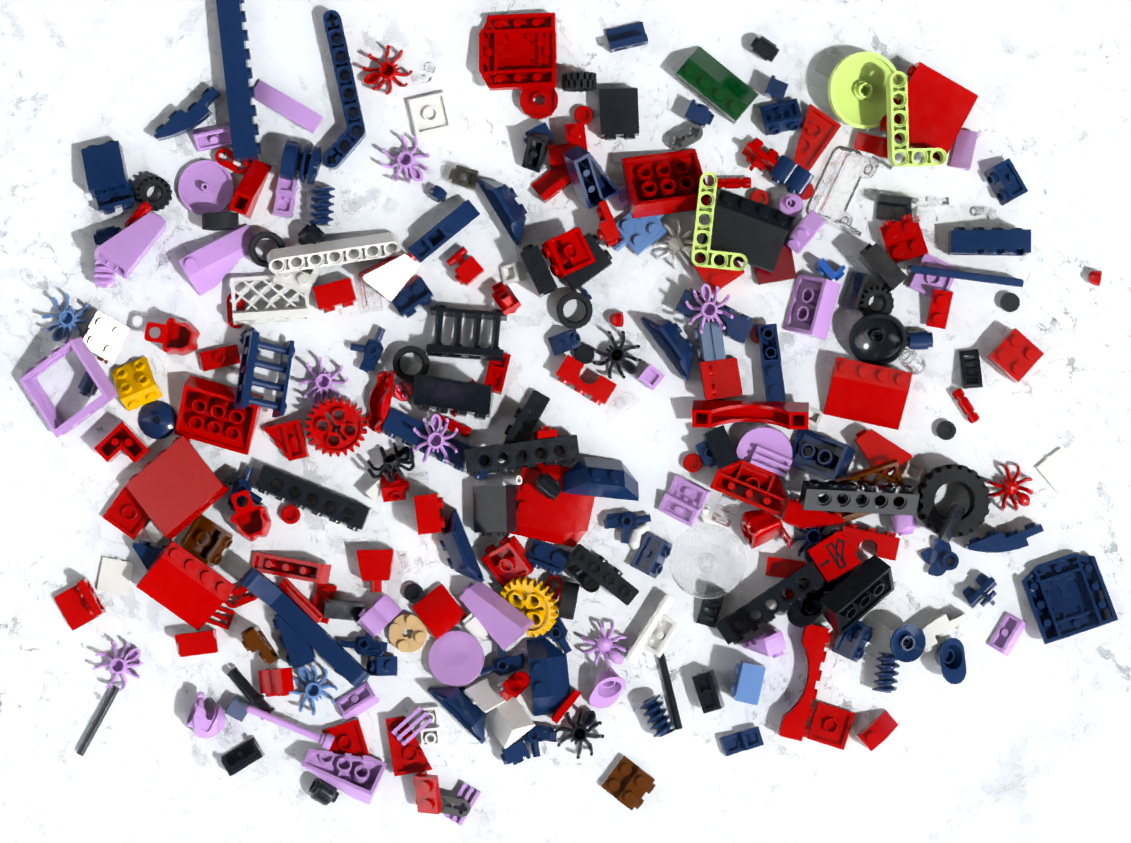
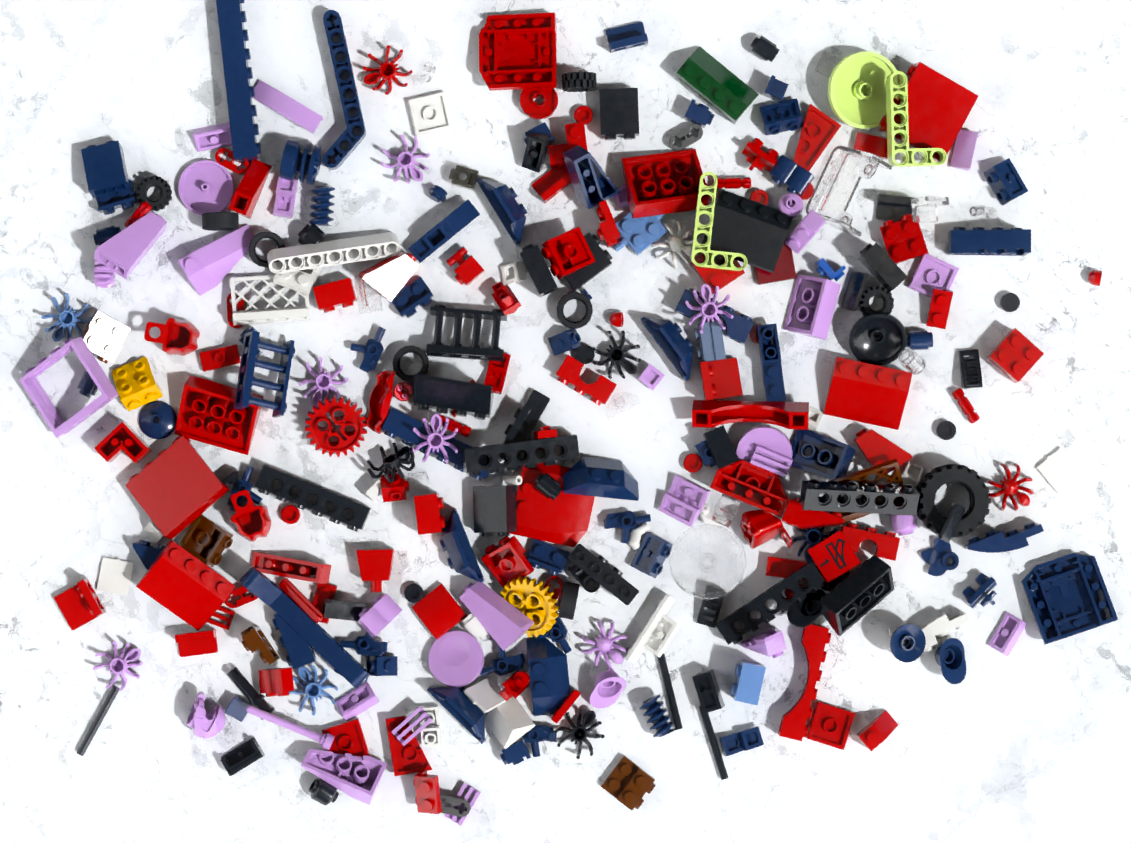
red tile [102,486,150,540] -> none
dark blue slope [154,87,221,141] -> none
red wing [264,419,309,461] -> none
tan plate [389,614,427,652] -> none
dark blue bracket [831,621,873,663] -> none
dark blue piece [872,652,900,693] -> none
dark blue tile [906,265,1024,287] -> none
none -> black bar [698,705,729,780]

